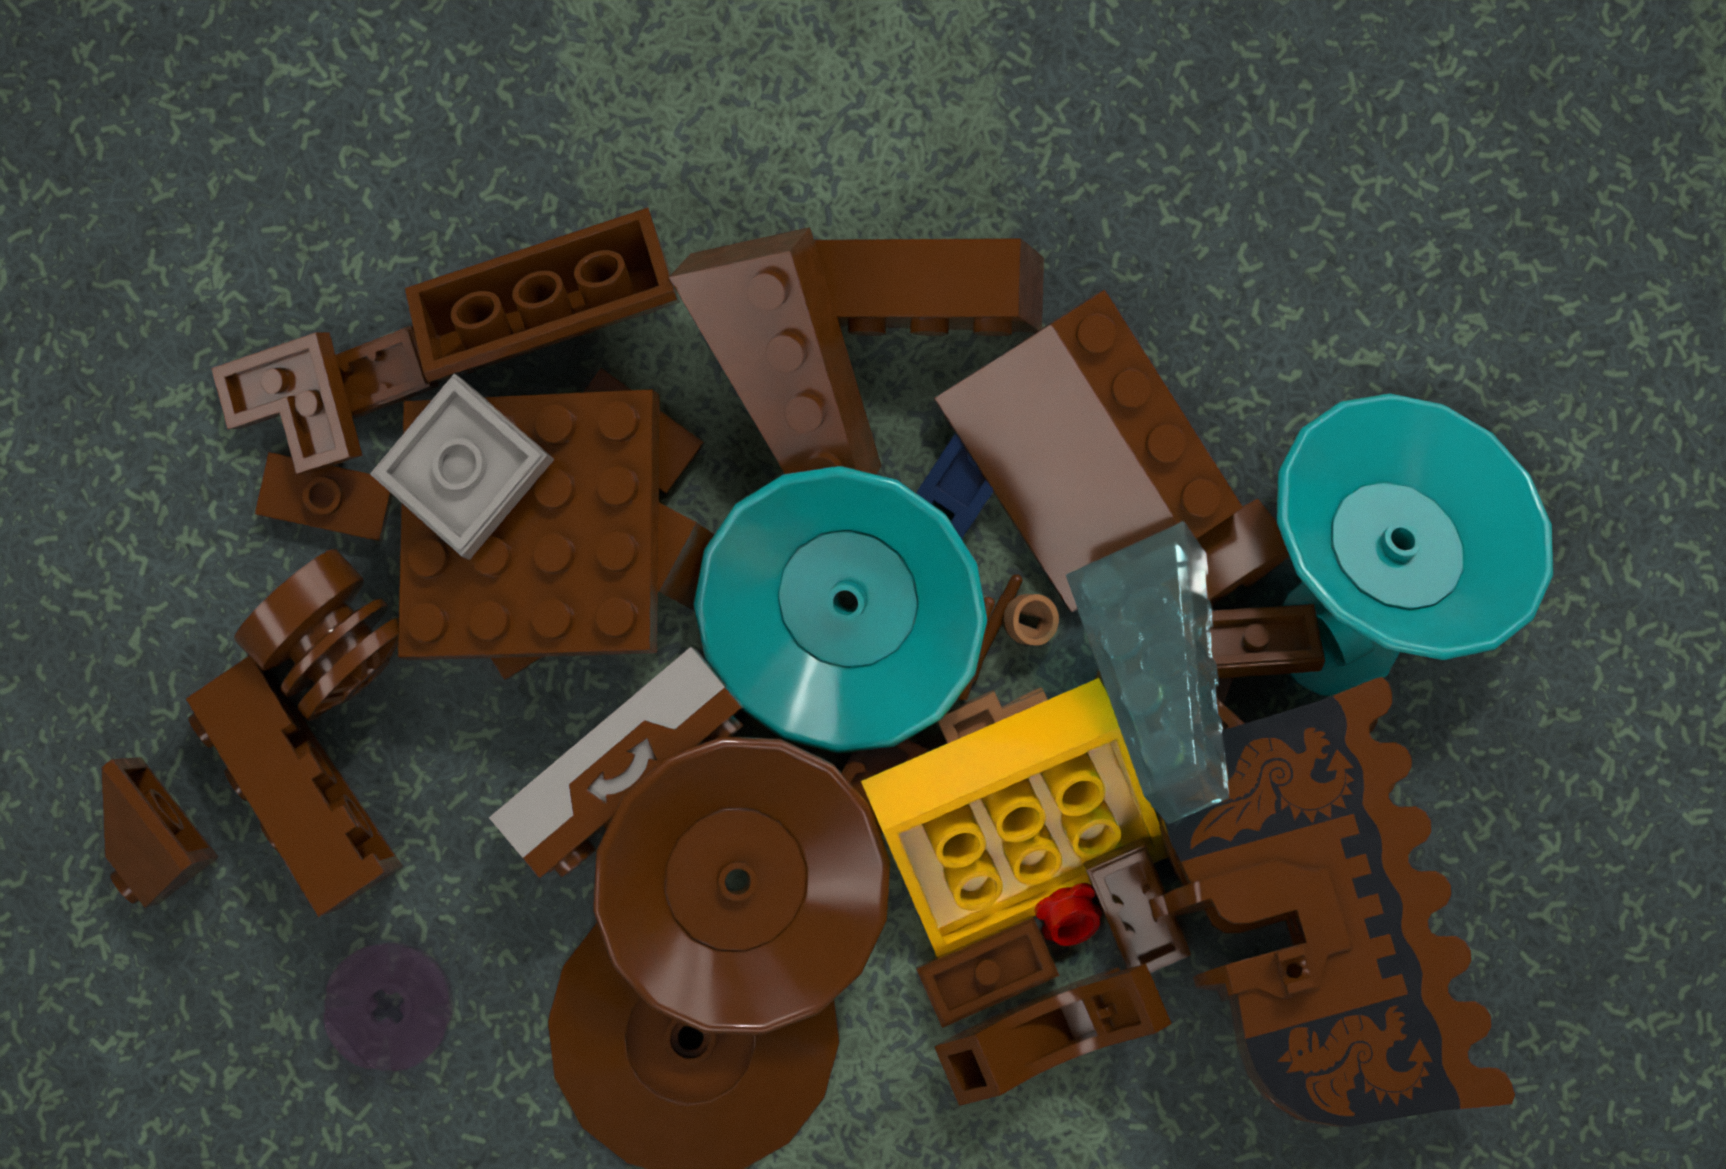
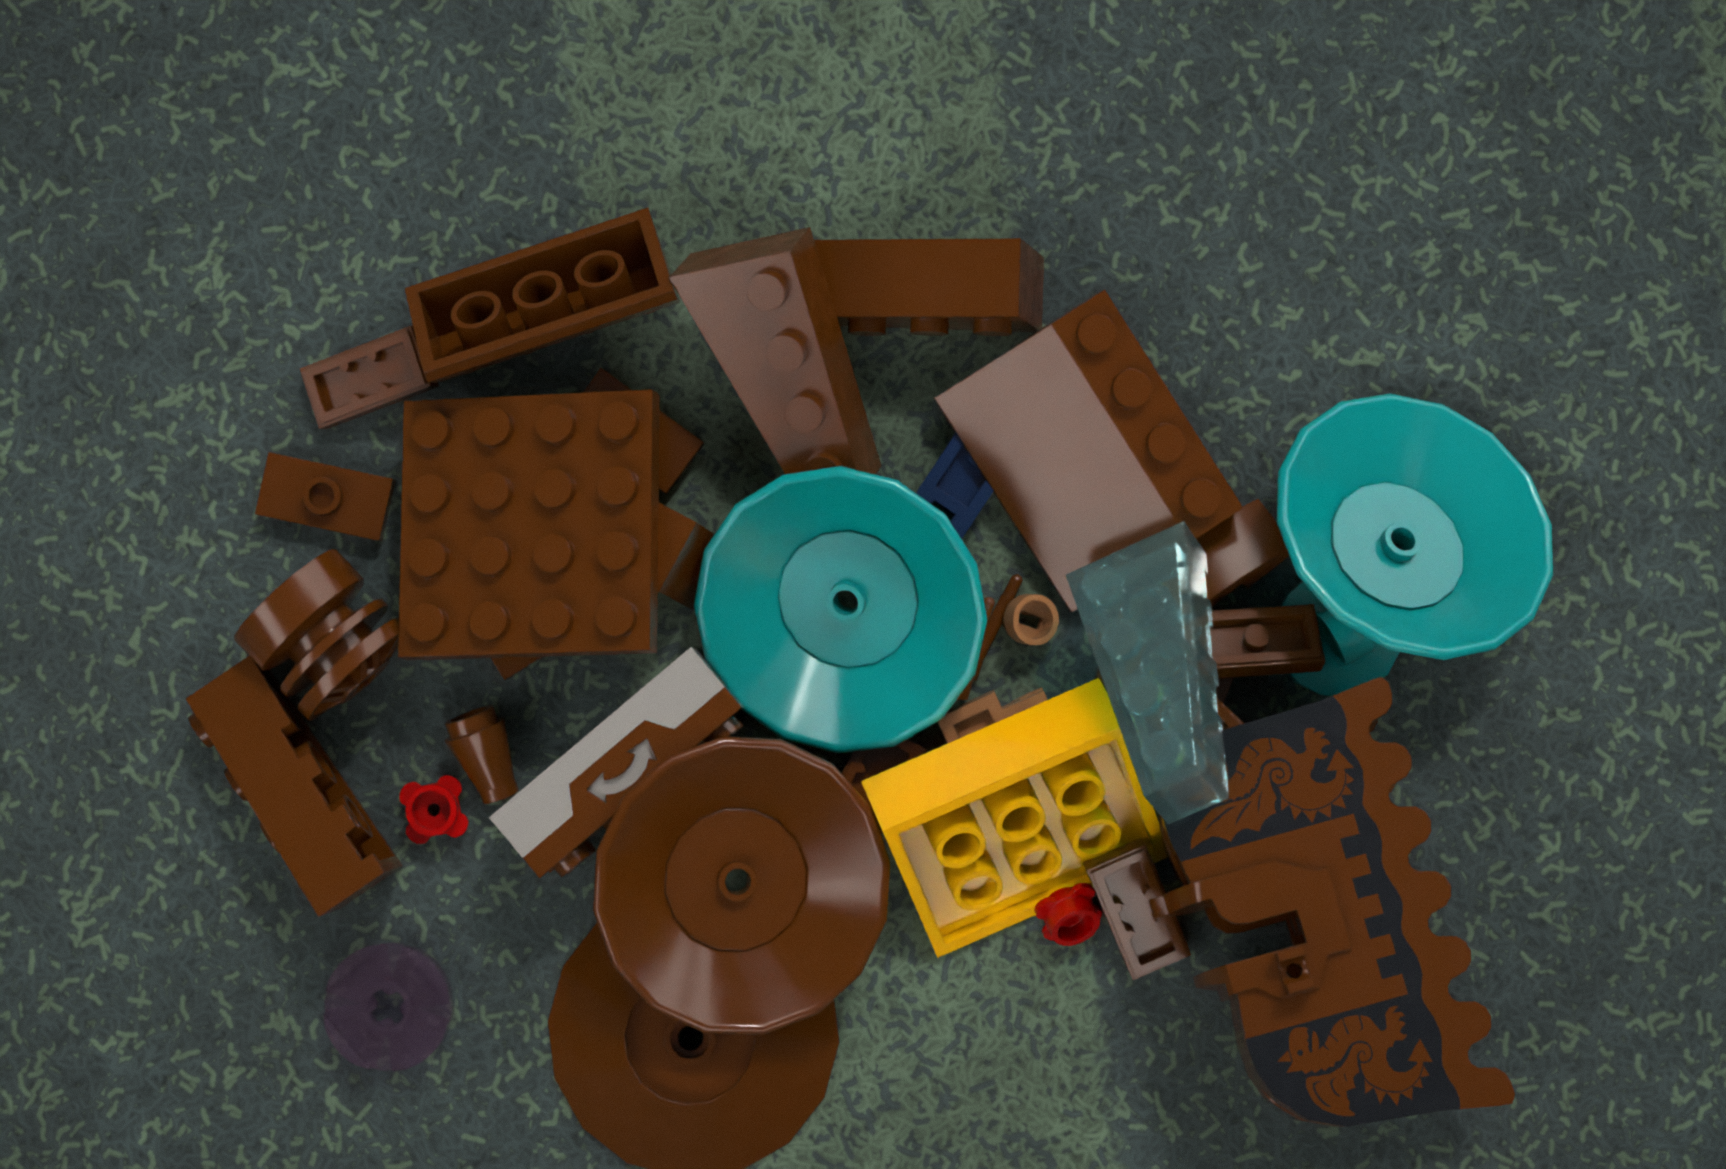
reddish brown slope [101,757,219,908] -> none
reddish brown plate [211,332,363,474] -> none
light grey plate [370,374,554,560] -> none
reddish brown plate [916,915,1060,1028] -> none
reddish brown arch [934,963,1172,1106] -> none
none -> red plate [399,775,469,844]
none -> reddish brown cone [444,704,519,804]

